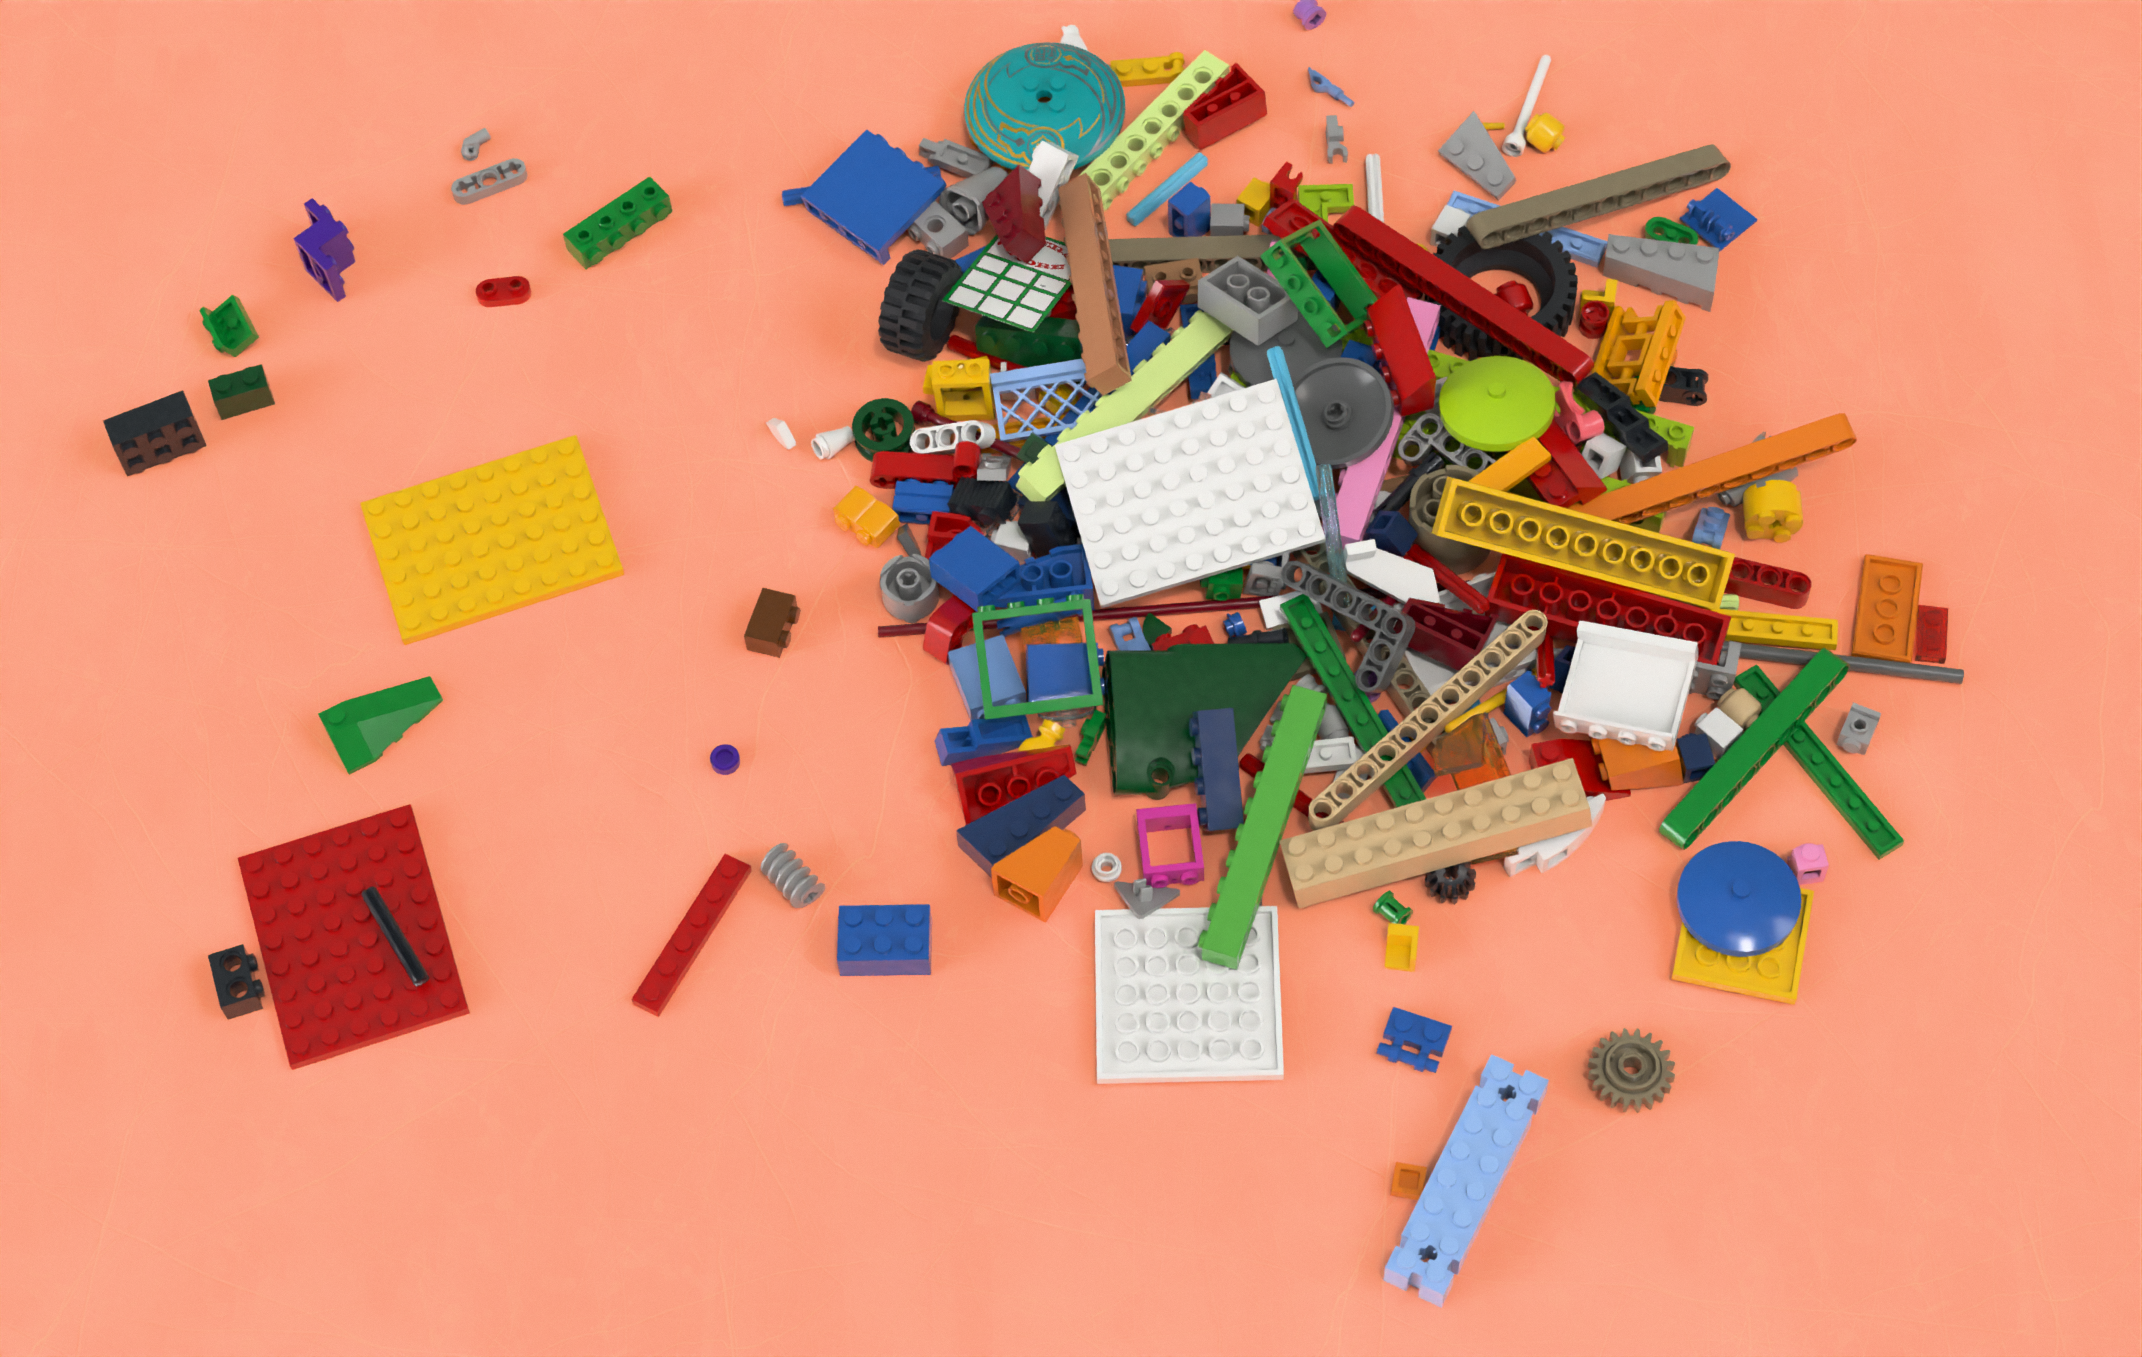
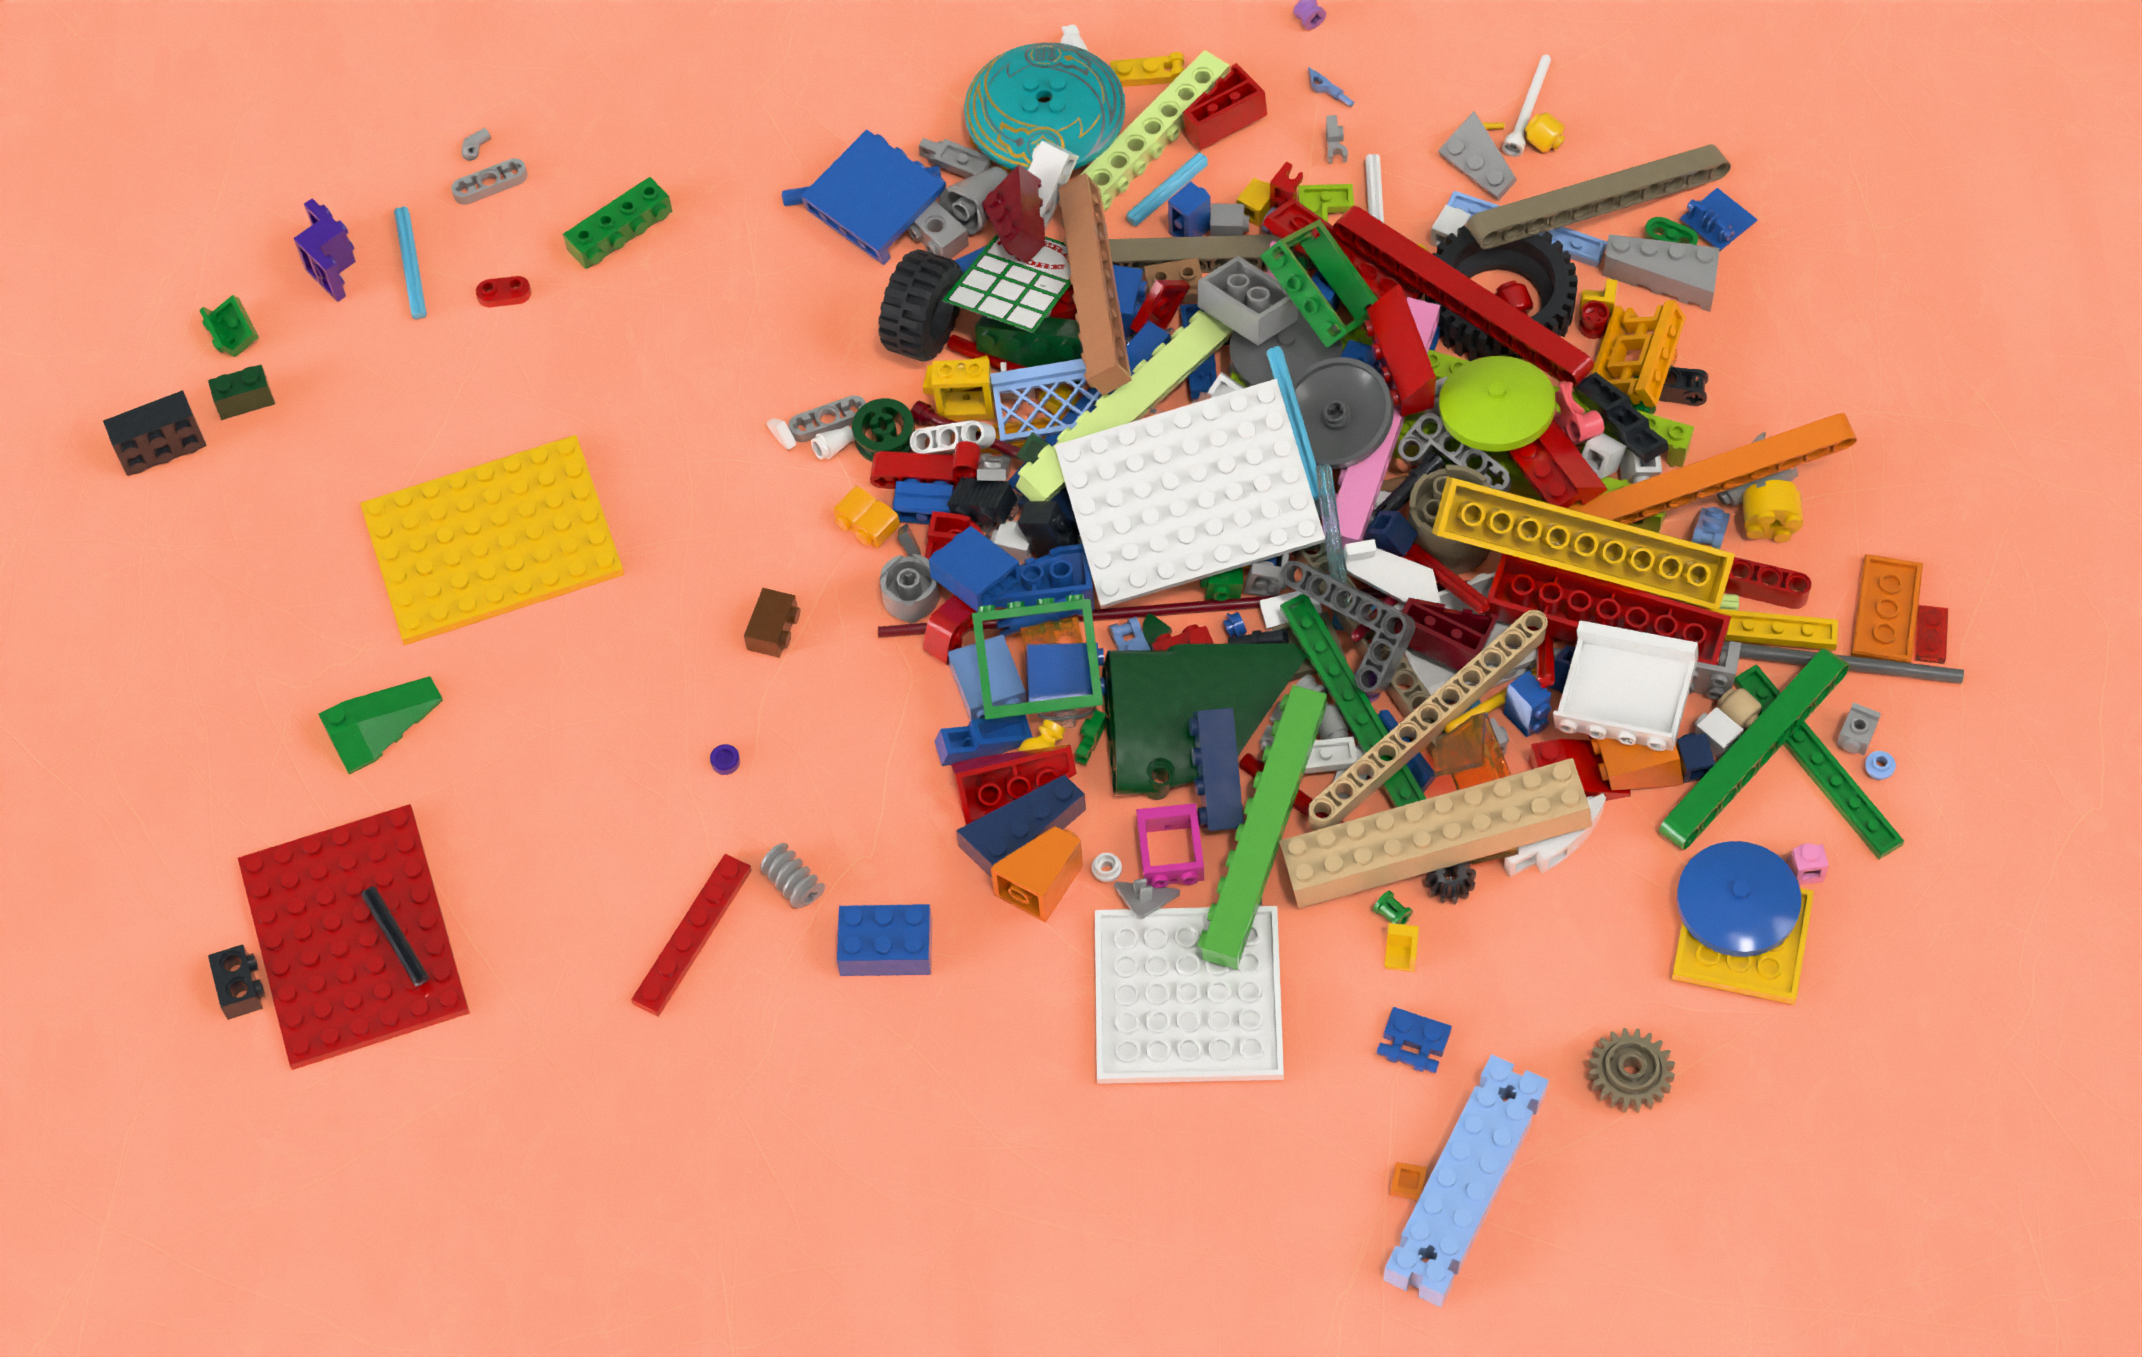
light orange tile [1468,437,1551,492] -> none
none -> medium azure axle [394,206,427,320]
none -> light grey beam [789,395,866,442]
none -> light blue plate [1865,751,1896,780]

